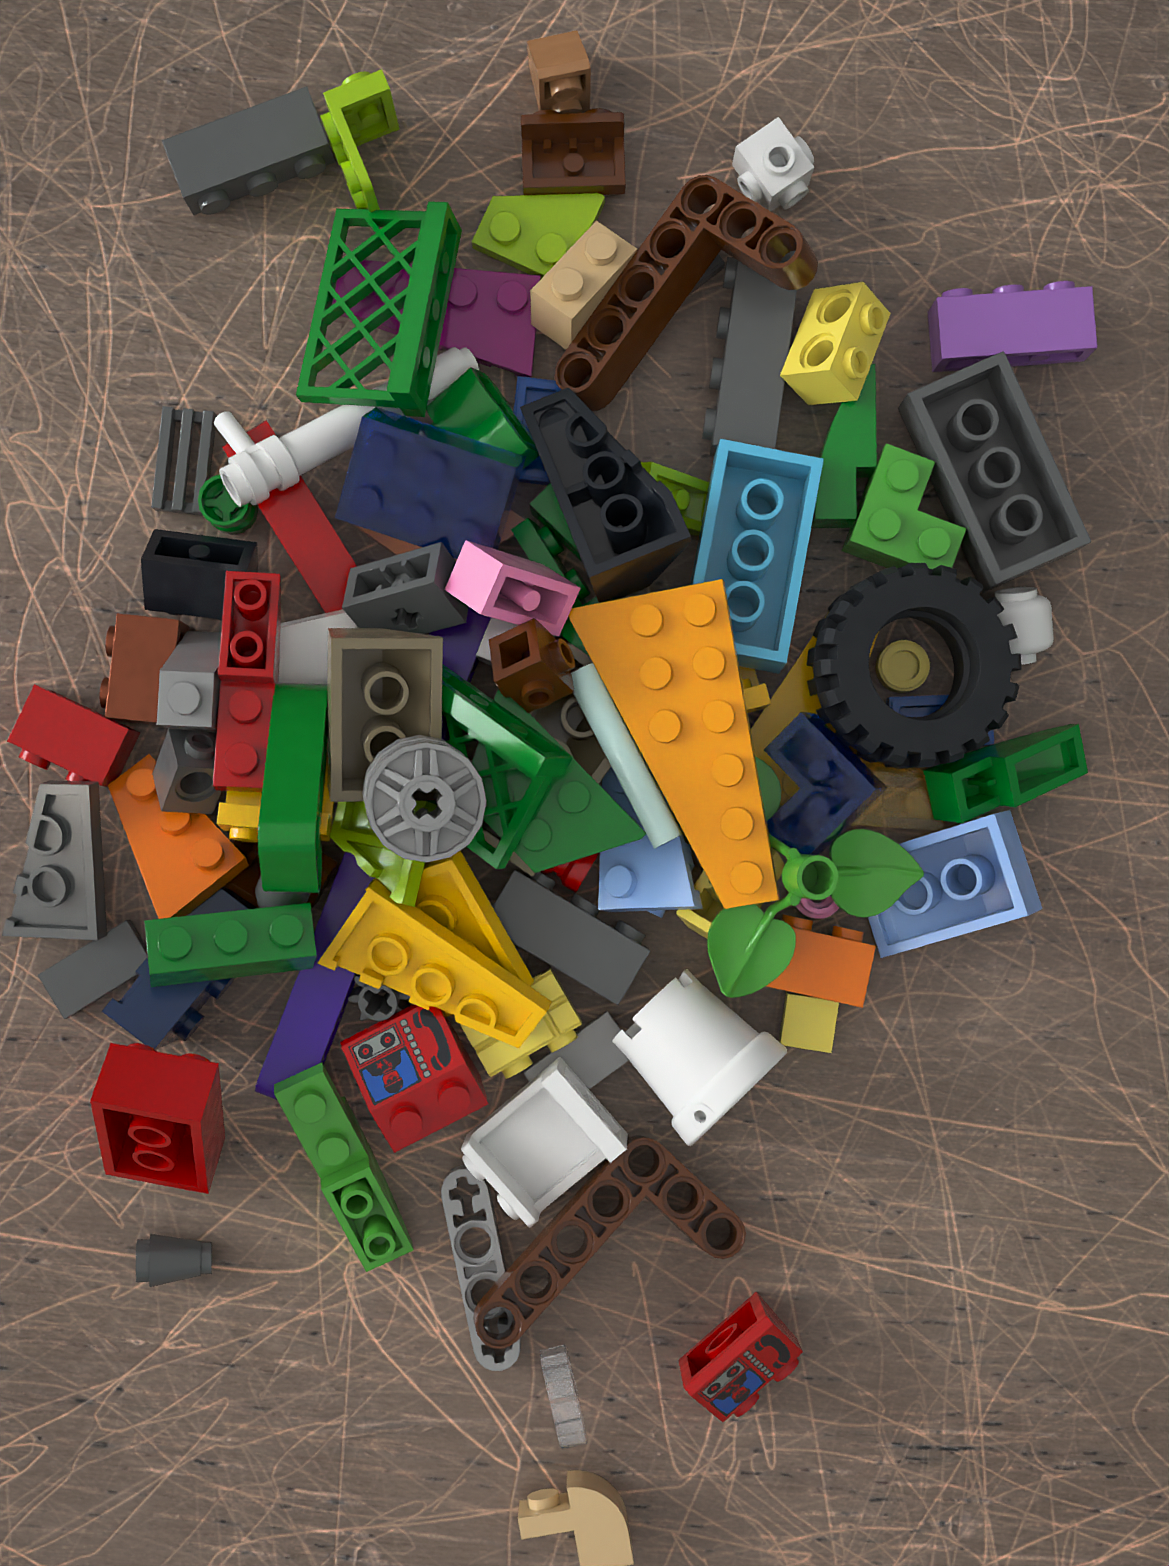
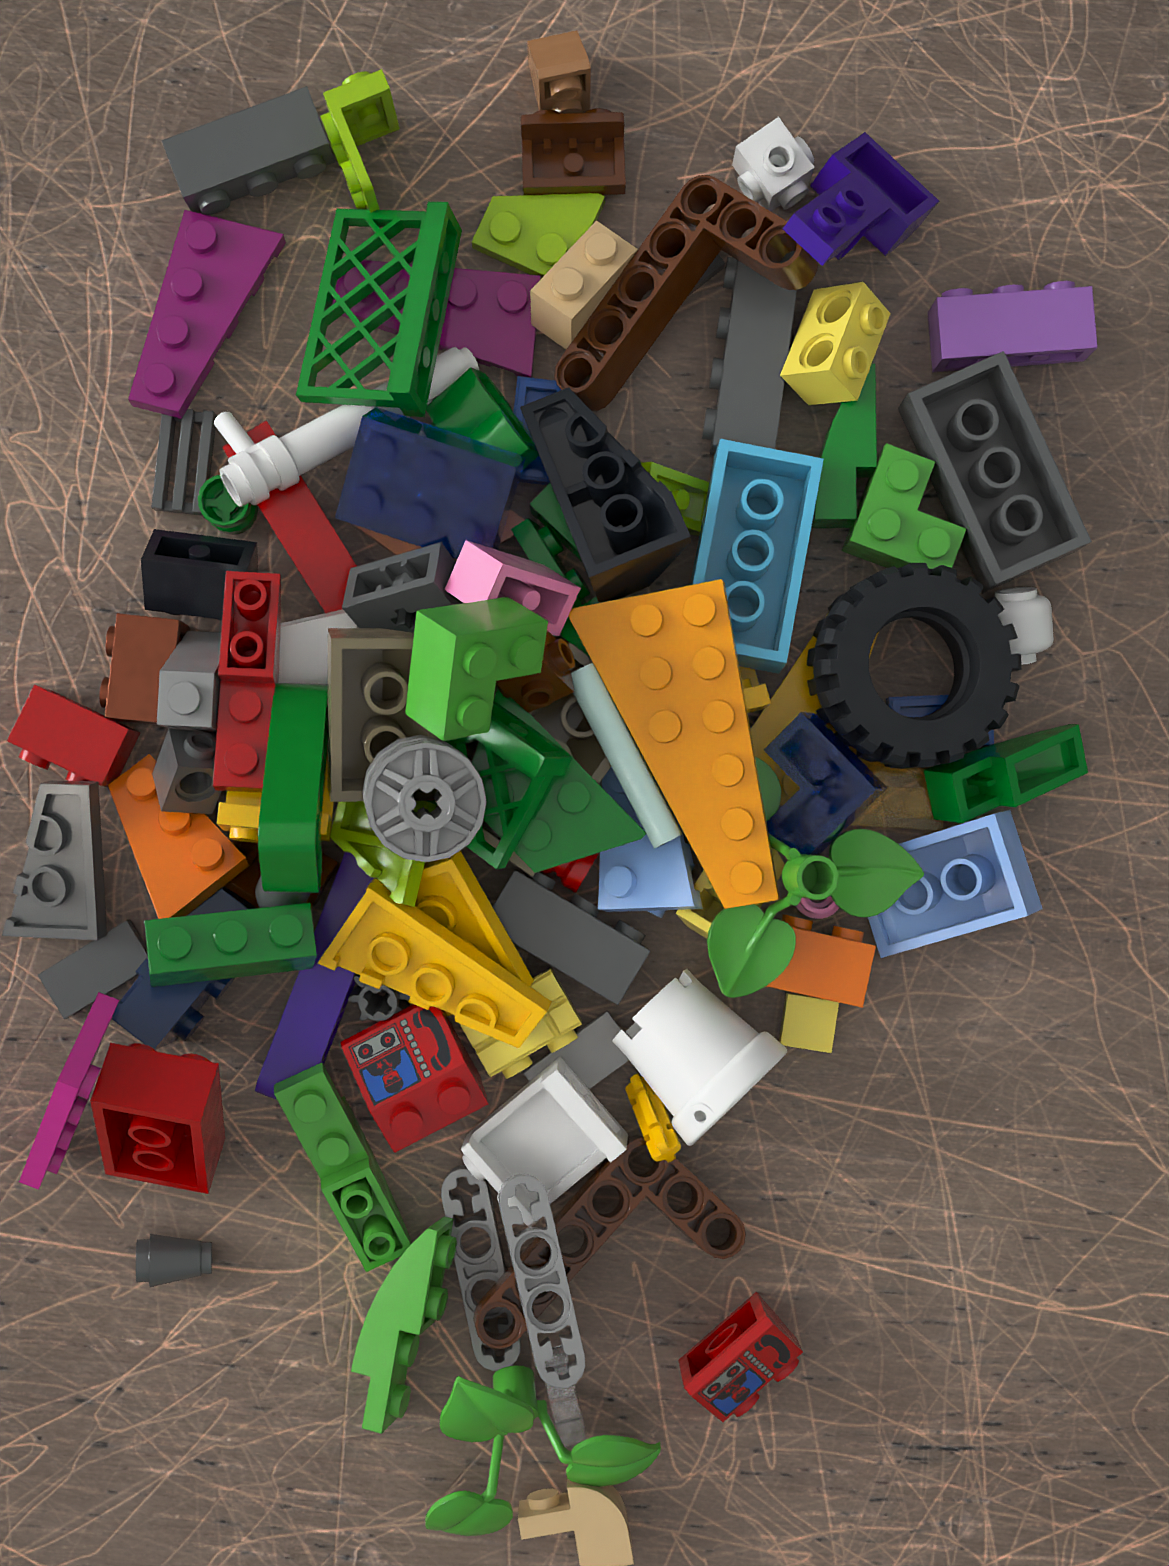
light yellow tile [876,640,930,693] -> none
none -> dark pink wing [19,992,119,1190]
none -> magenta wing [128,210,286,419]
none -> bright green slope [351,1216,457,1434]
none -> bright green brick [405,597,548,741]
none -> bright green plant [425,1365,661,1536]
none -> light grey beam [498,1174,585,1388]
none -> yellow axle [625,1073,681,1163]
none -> dark purple plate [783,132,940,266]

